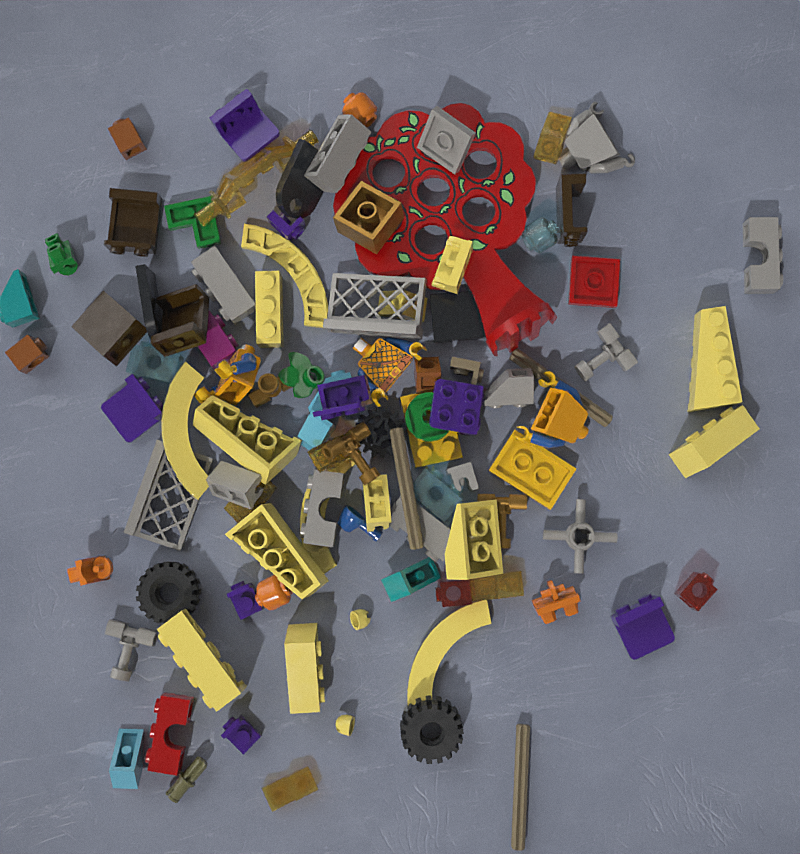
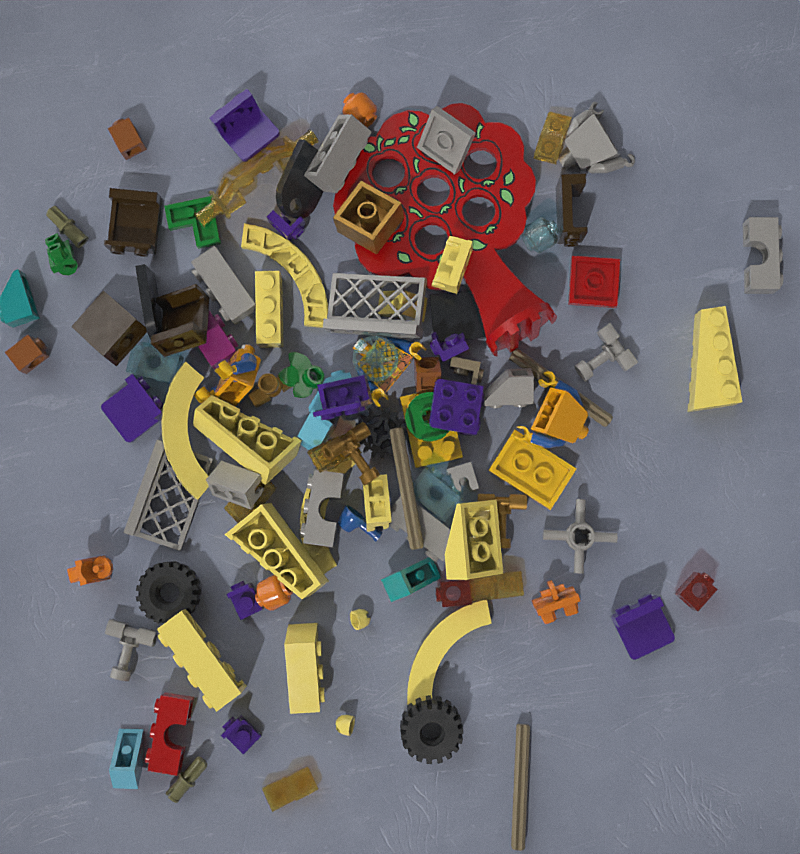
light yellow wedge [668,405,760,478] -> none
none -> olive axle [46,206,88,248]
none -> clear light blue wheel [353,336,398,382]
none -> dark purple bracket [429,332,469,361]

